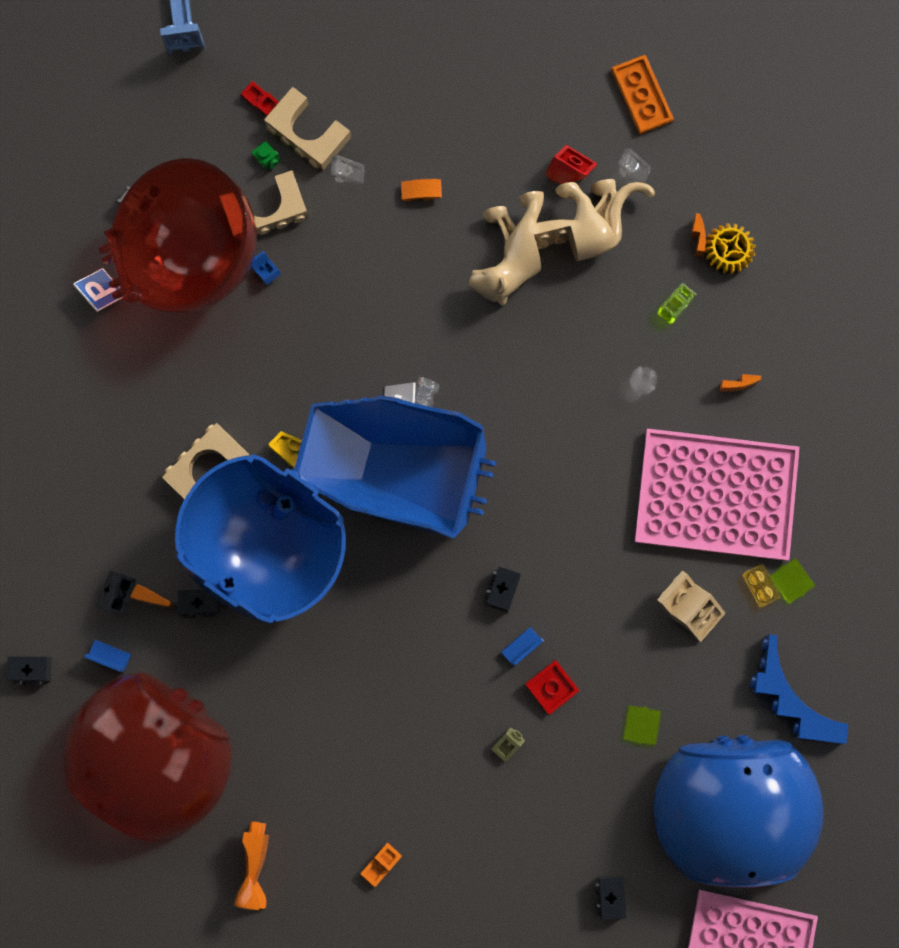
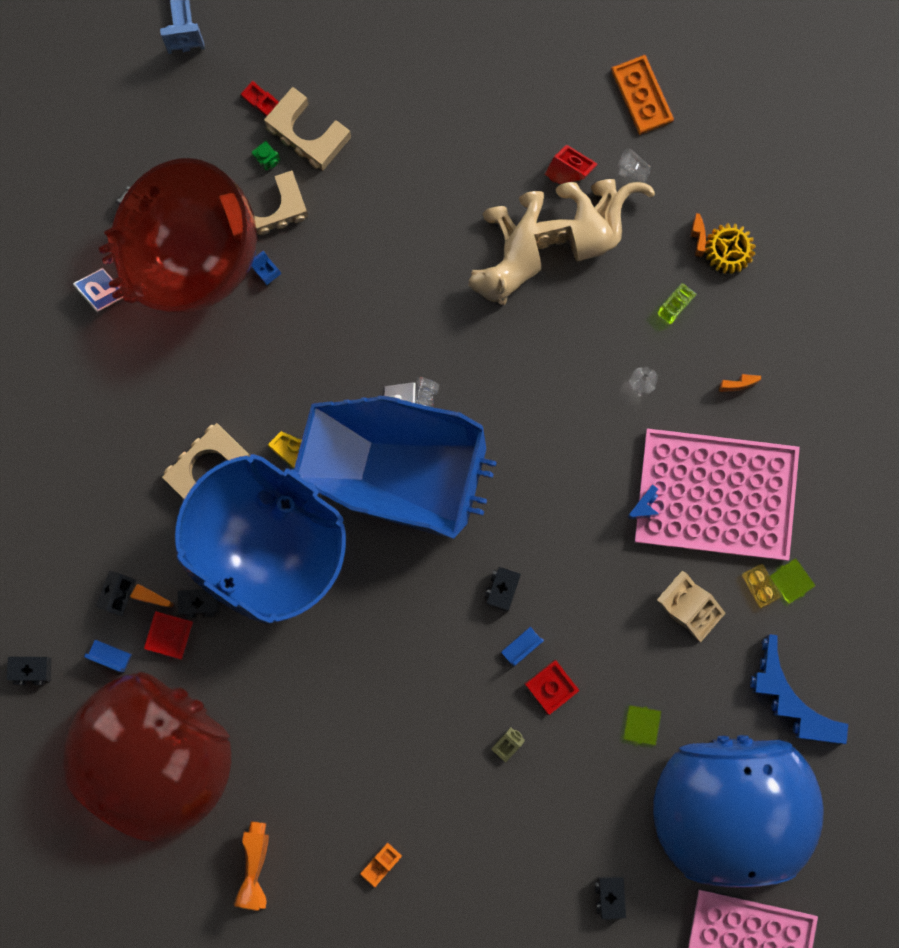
clear slope [331,155,365,184] -> none
orange slope [401,179,442,202] -> none
none -> red plate [144,611,193,659]
none -> blue slope [628,484,659,519]

